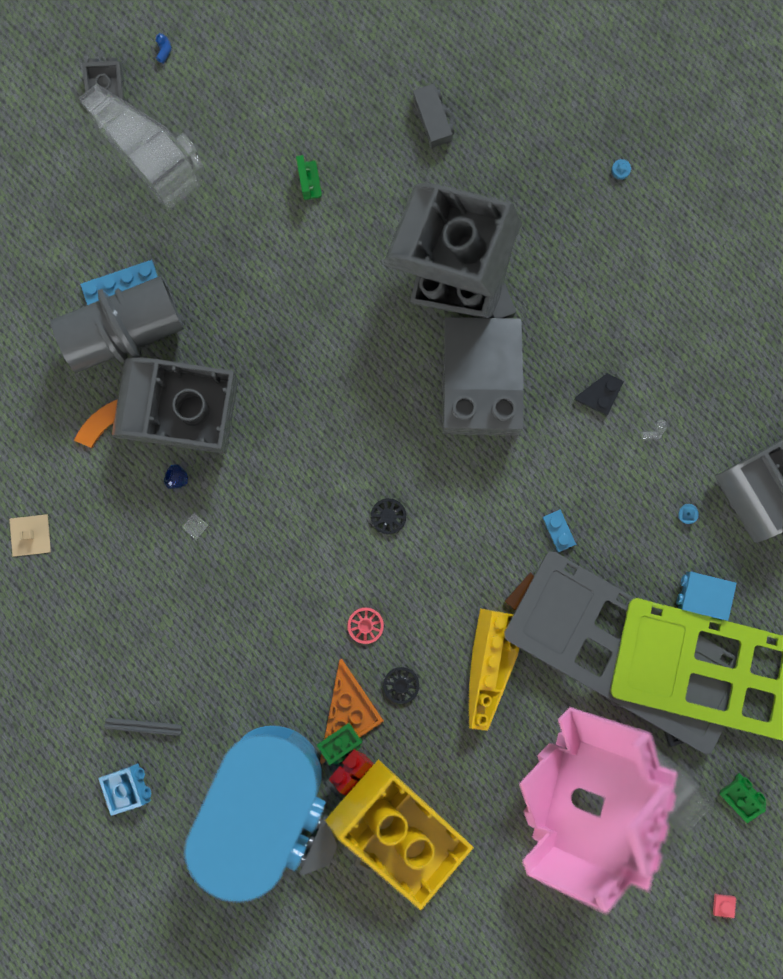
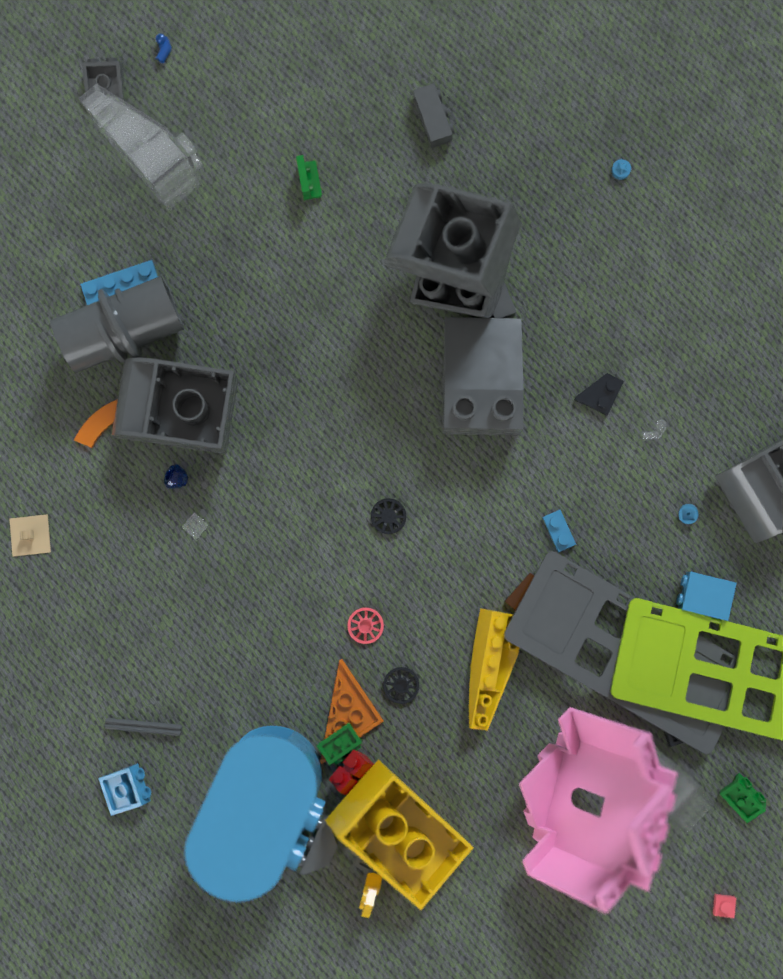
none -> yellow plate [359,872,382,918]

